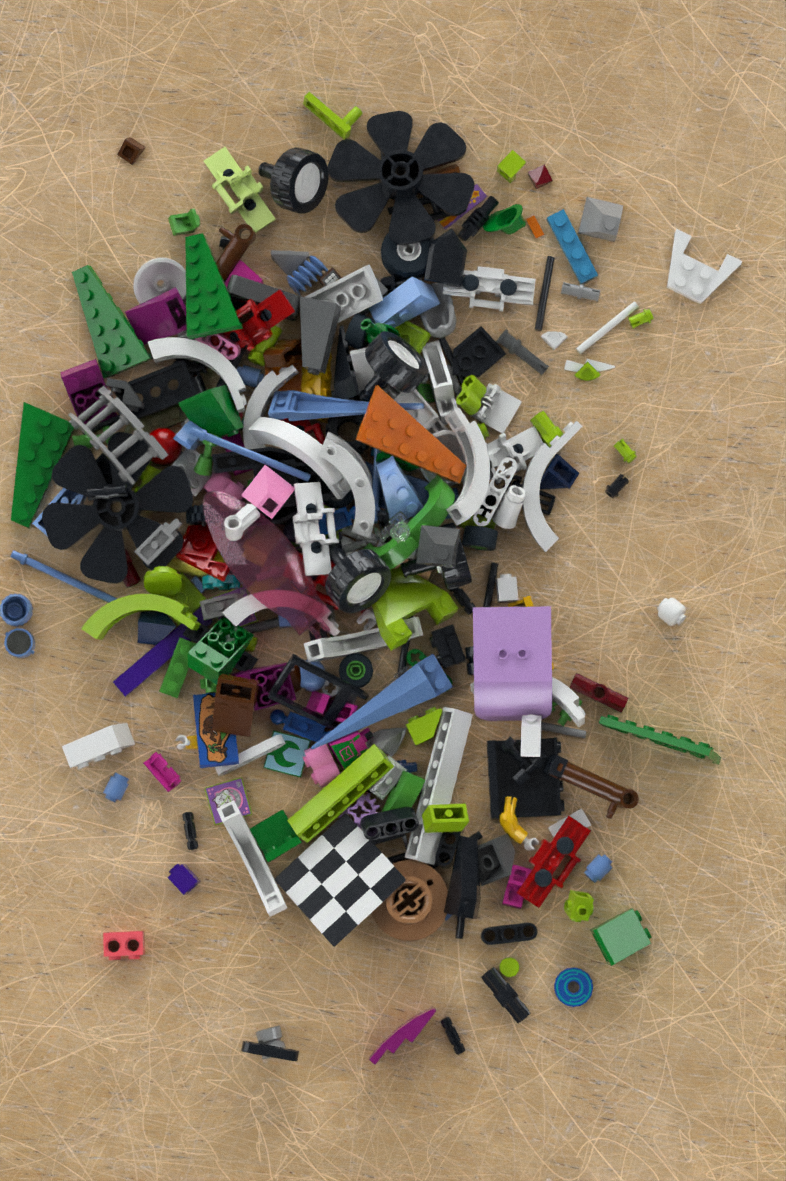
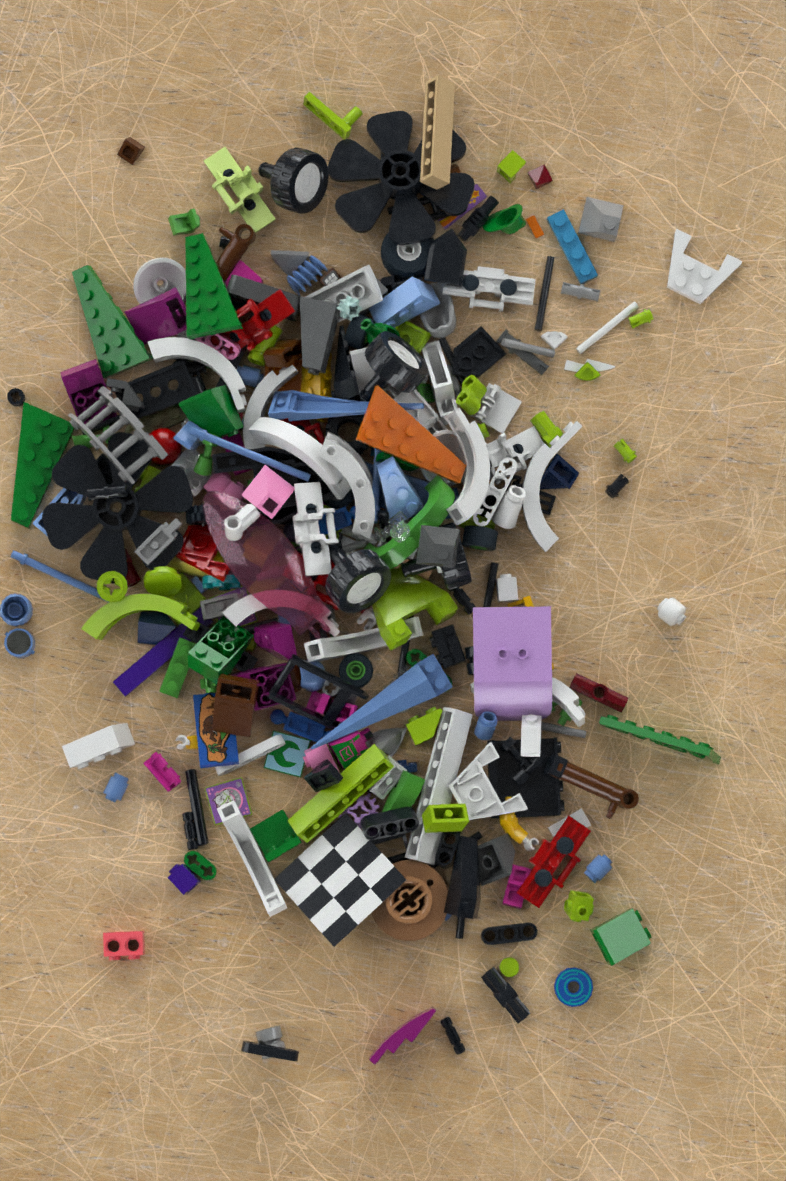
none -> black bush [7,388,26,407]
none -> lime gear [97,571,128,602]
none -> green beam [184,851,217,880]
none -> black axle [185,769,208,846]
none -> magenta slope [254,621,297,661]
none -> black slope [304,759,343,792]
none -> light aqua gear [337,295,362,321]
none -> tan brick [420,75,455,190]
none -> white wing [449,742,528,820]
none -> medium blue brick [474,711,497,740]
none -> light grey bar [501,338,555,358]

